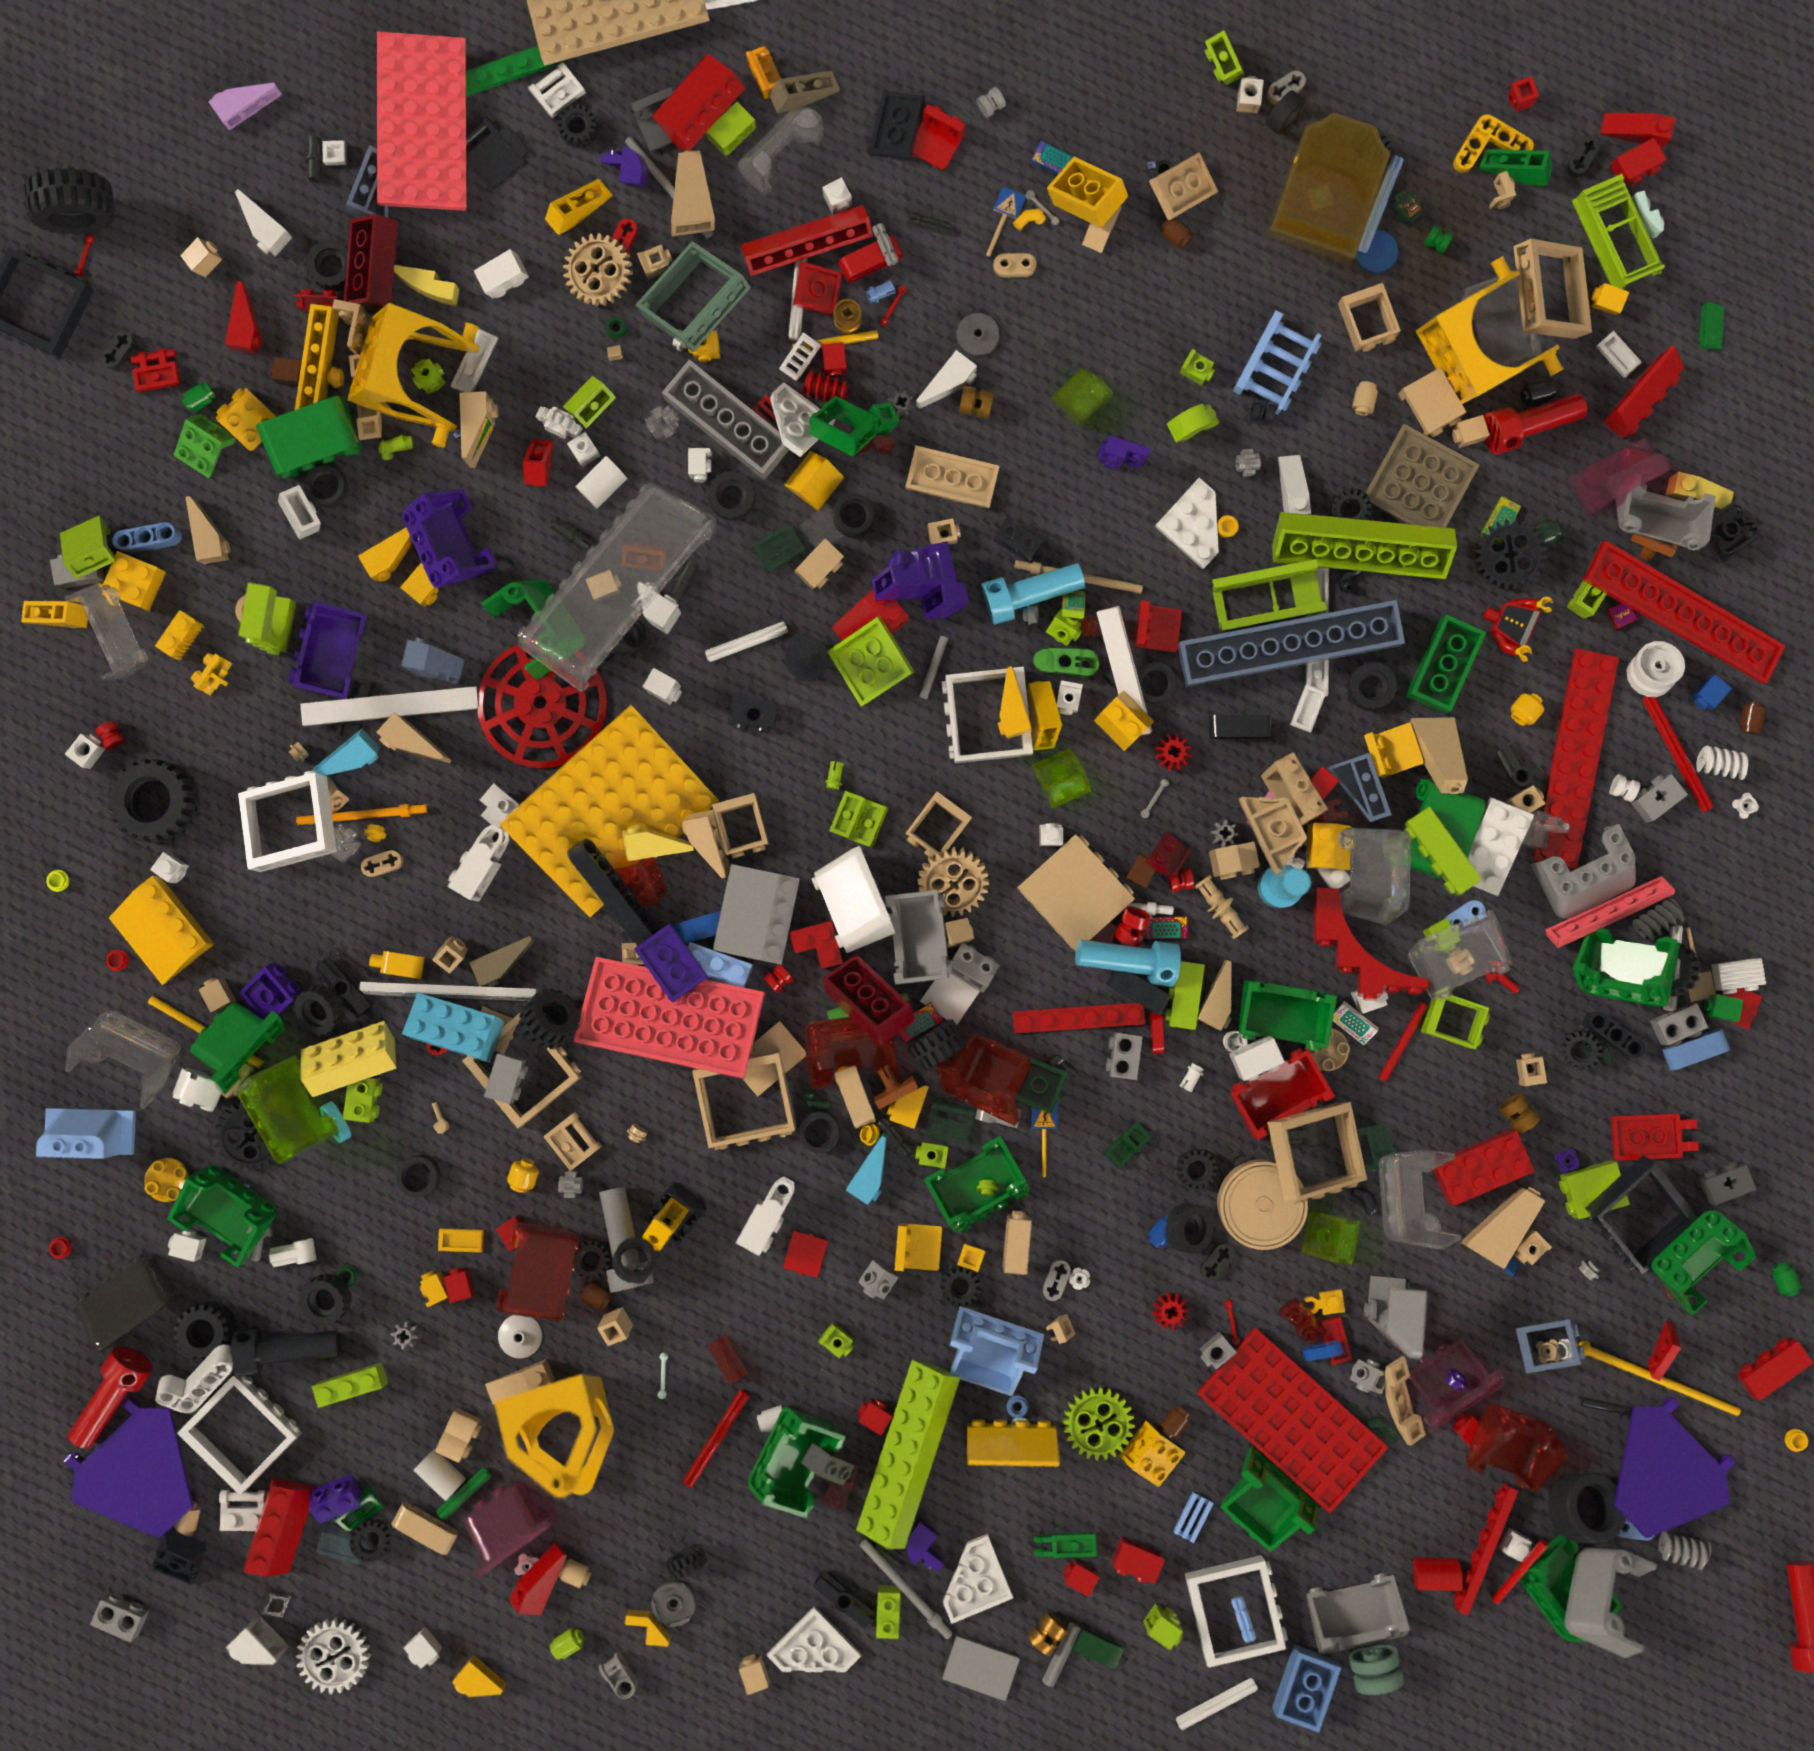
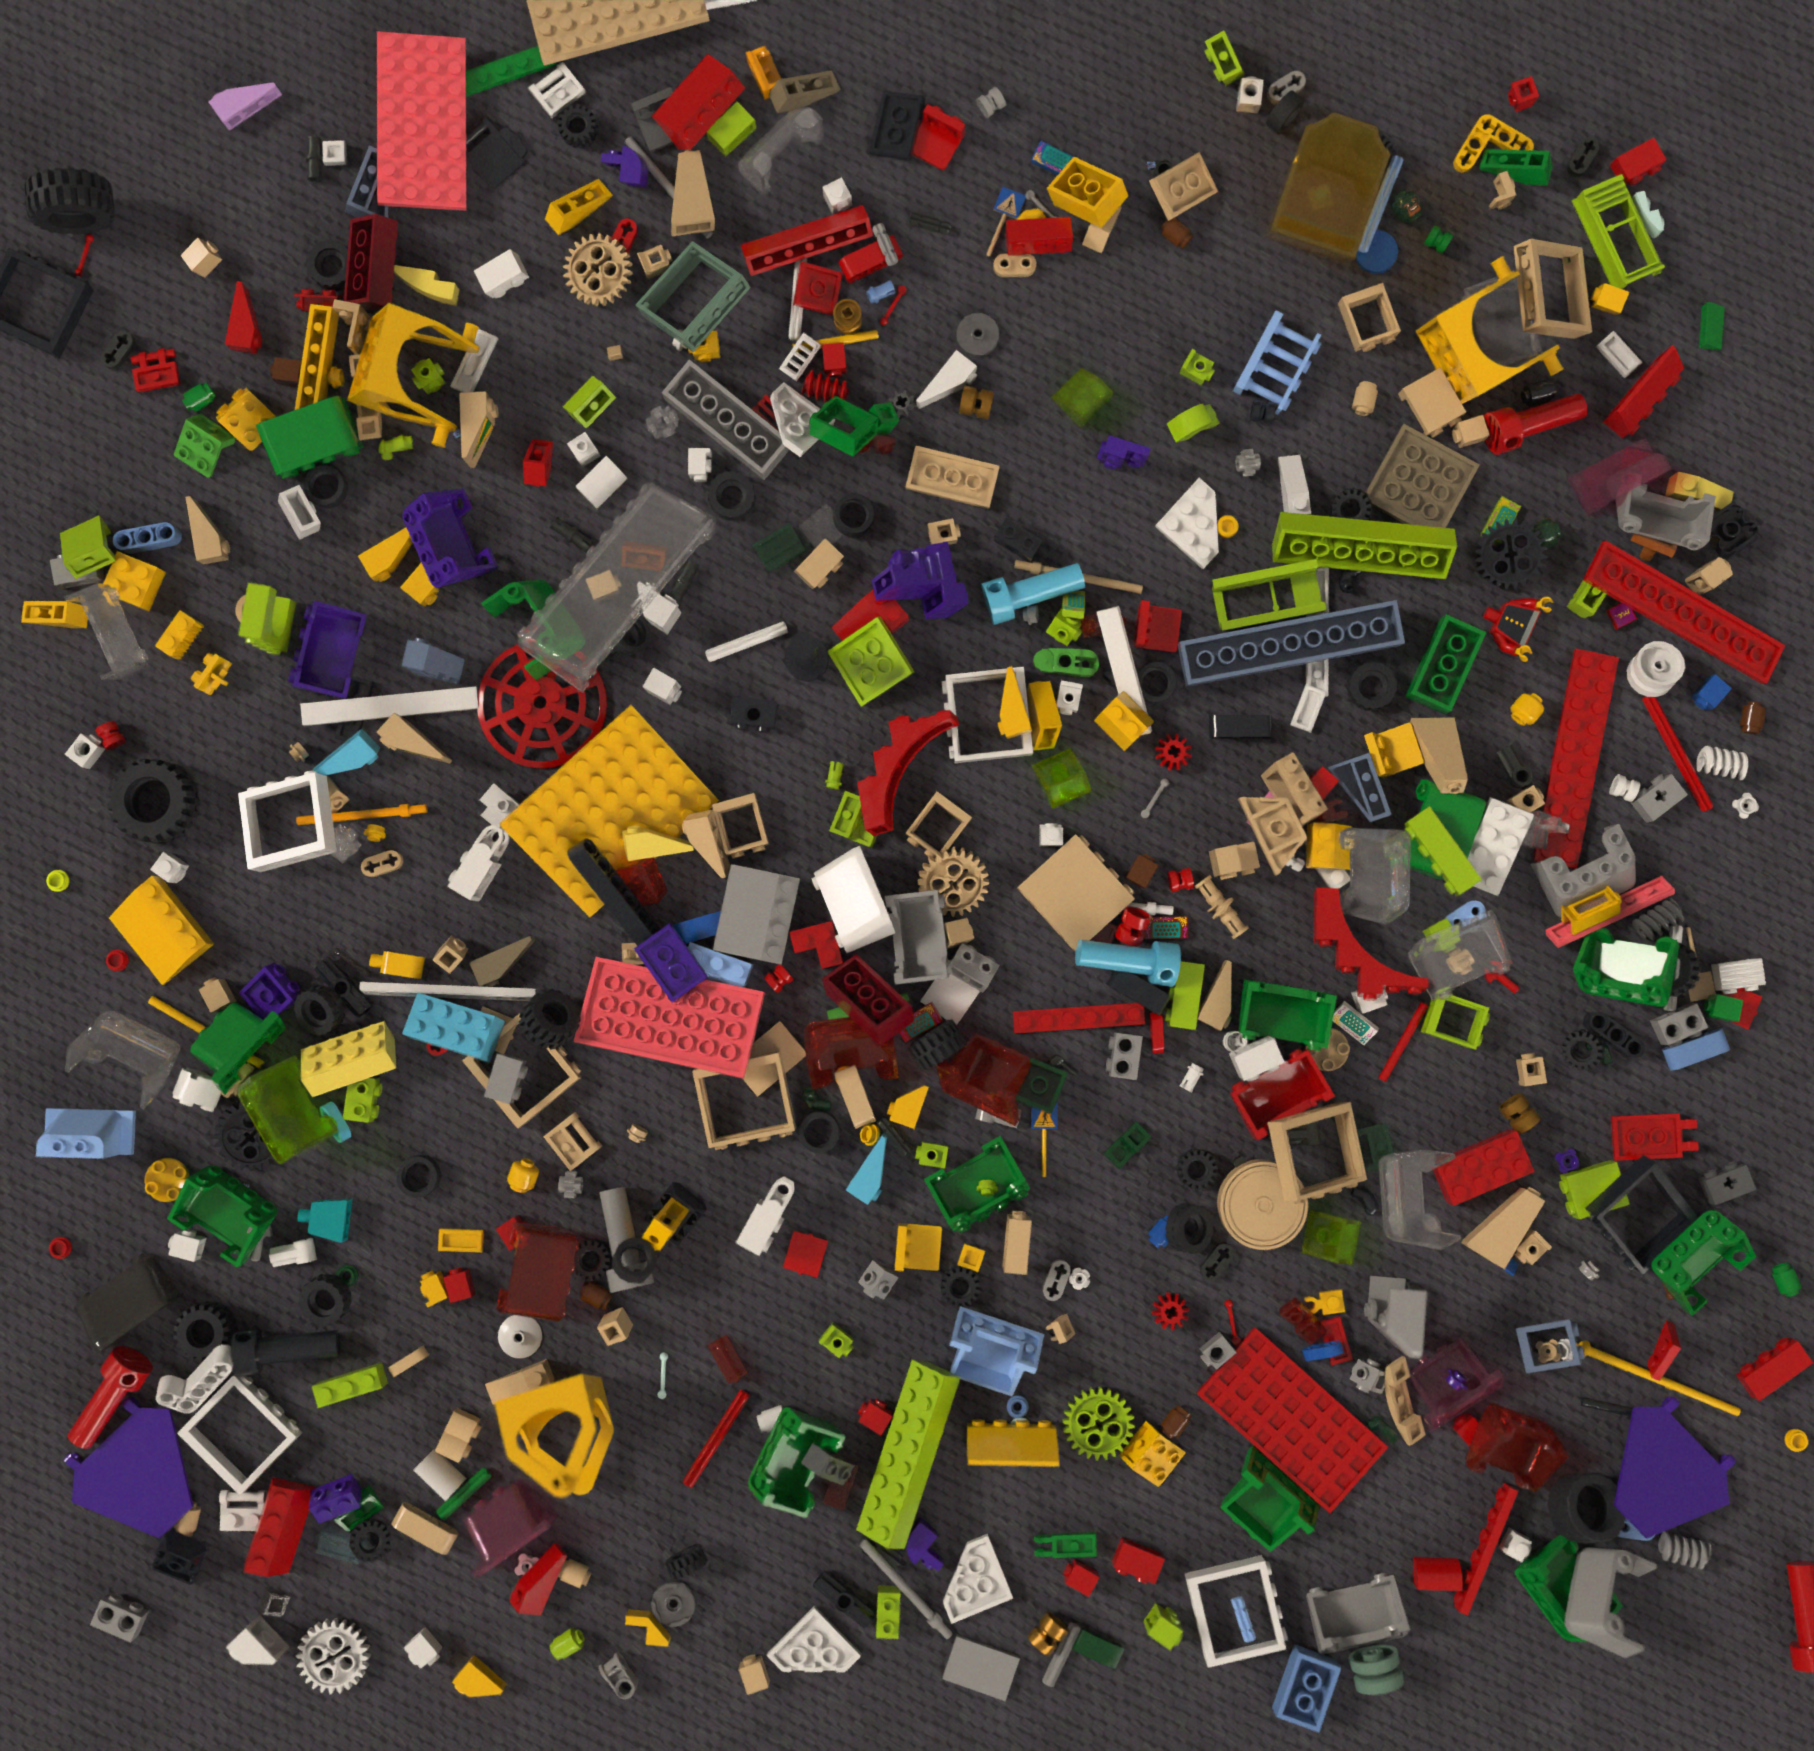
white slope [235,189,292,257] -> none
light grey gear [391,1320,420,1350] -> none
tan hand [432,1102,449,1134] -> none
white gear [535,406,583,439] -> none
dark green plate [605,317,627,339] -> none
yellow slope [784,451,844,511] -> none
dark orange tile [873,1065,918,1110] -> none
light grey bar [919,636,948,700] -> none
clear green plate [925,1098,976,1146] -> none
dark red plate [1146,831,1192,881] -> none
light blue tile [1173,1492,1214,1543] -> none
white axle [1176,1678,1258,1730] -> none
light grey gear [1210,820,1238,848] -> none
medium azure piece [1257,865,1310,908] -> none
red bar [1492,1539,1549,1604] -> none
red slope [1600,113,1676,148] -> none
none -> teal torso [298,1198,353,1243]
none -> tan beam [388,1345,429,1377]
none -> red arch [857,710,959,836]
none -> red brick [1006,217,1073,255]
none -> yellow window [1561,886,1622,935]
none -> tan brick [1685,557,1733,595]

